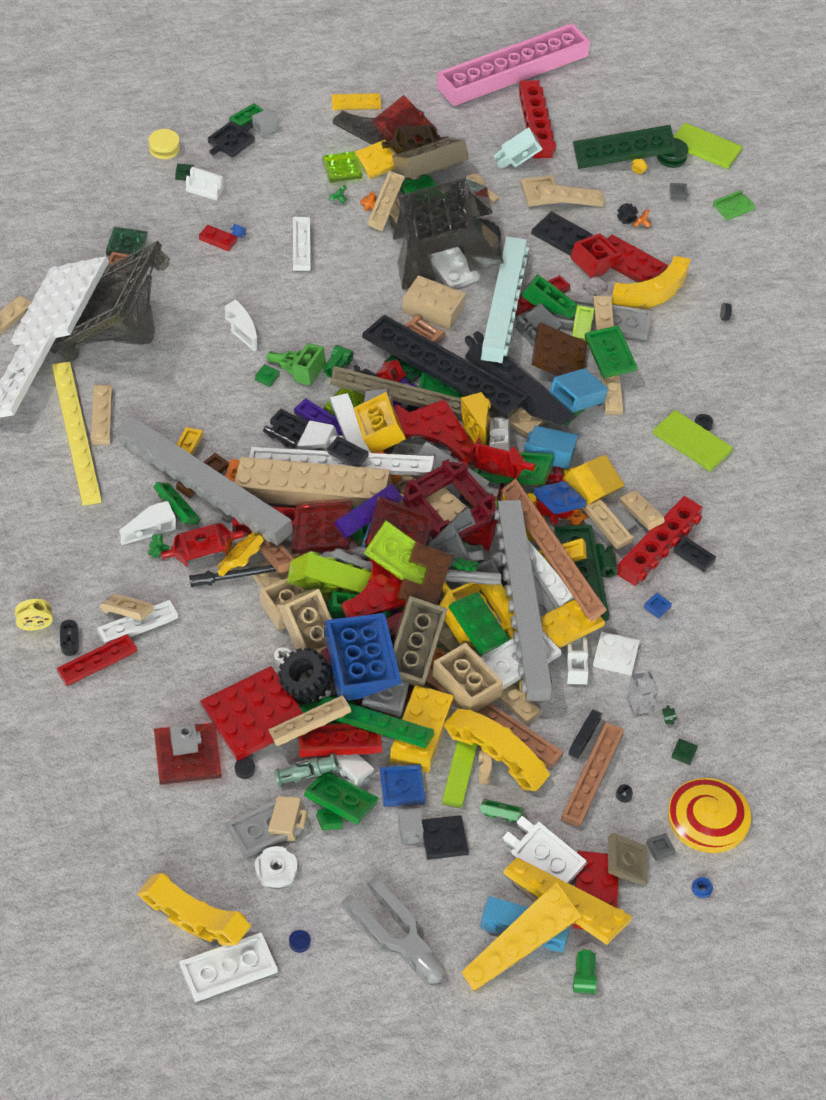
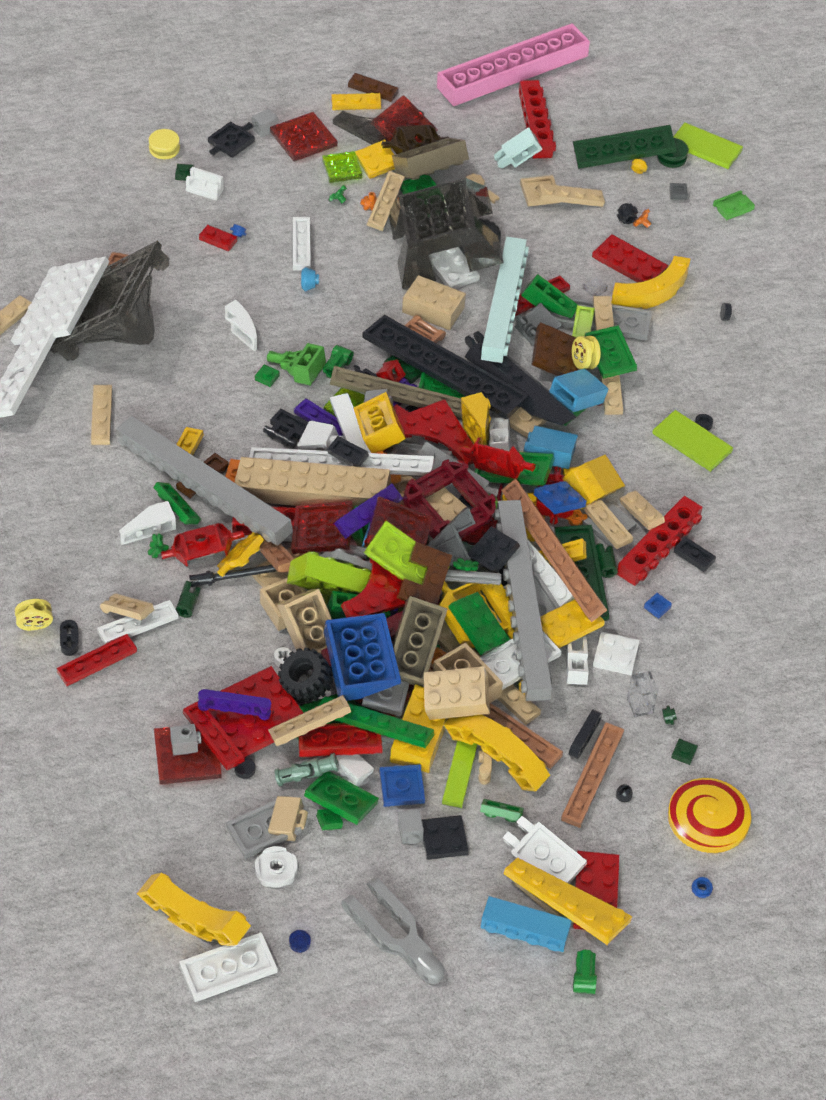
light yellow plate [52,361,101,506] -> none
clear green plate [106,227,148,260] -> none
green plate [229,103,264,126] -> none
yellow wing [461,882,581,992] -> none
black plate [531,211,593,256] -> none
red slope [570,233,622,279] -> none
dark tan plate [608,833,647,886] -> none
dark grey plate [646,833,675,860] -> none
none -> dark green hinge [175,580,201,618]
none -> red plate [183,701,245,771]
none -> dark purple plate [198,689,271,720]
none -> clear red plate [270,112,338,162]
none -> dark azure cone [301,267,319,291]
none -> reddish brown plate [348,73,399,102]
none -> tan brick [424,666,490,720]
none -> black plate [468,526,520,573]
none -> light yellow head [572,336,600,369]

